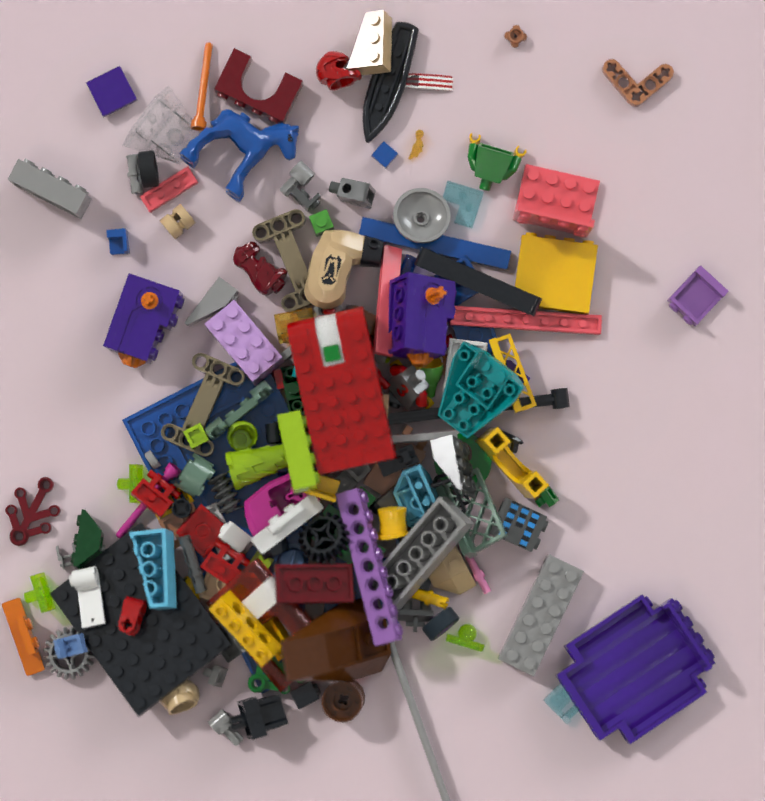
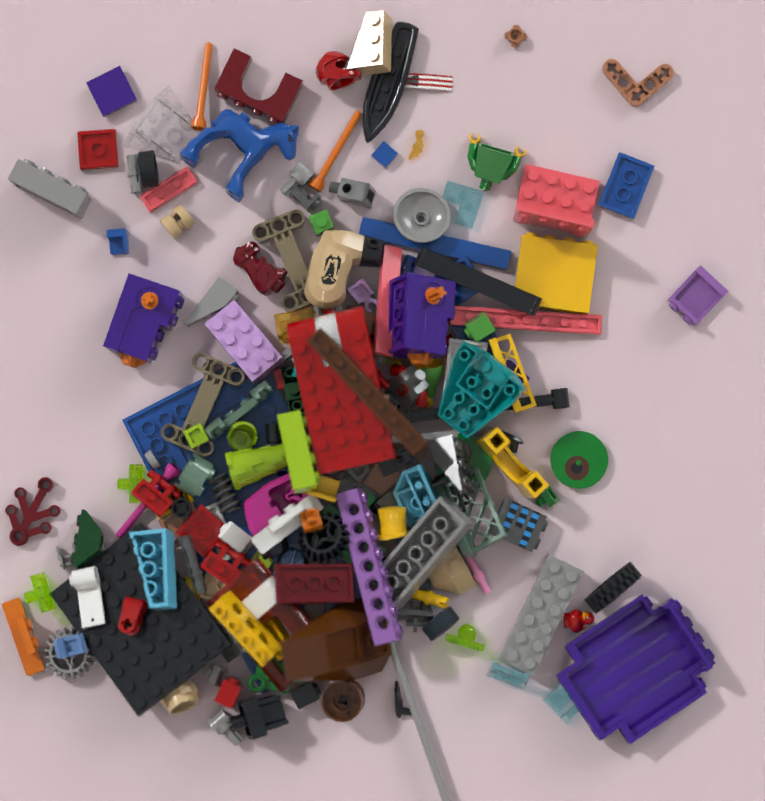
none -> red tile [77,129,119,170]
none -> red brick [214,676,244,709]
none -> orange tile [299,508,323,533]
none -> reddish brown tile [307,327,428,456]
none -> orange piece [308,110,362,193]
none -> lavender plate [347,278,377,313]
none -> black bar [394,681,411,719]
none -> bright green brick [464,311,496,342]
none -> clear light blue plate [486,661,530,688]
none -> green tile [550,431,608,489]
none -> red animal [563,609,595,633]
none -> black tyre [585,562,642,614]
none -> blue plate [598,152,654,219]

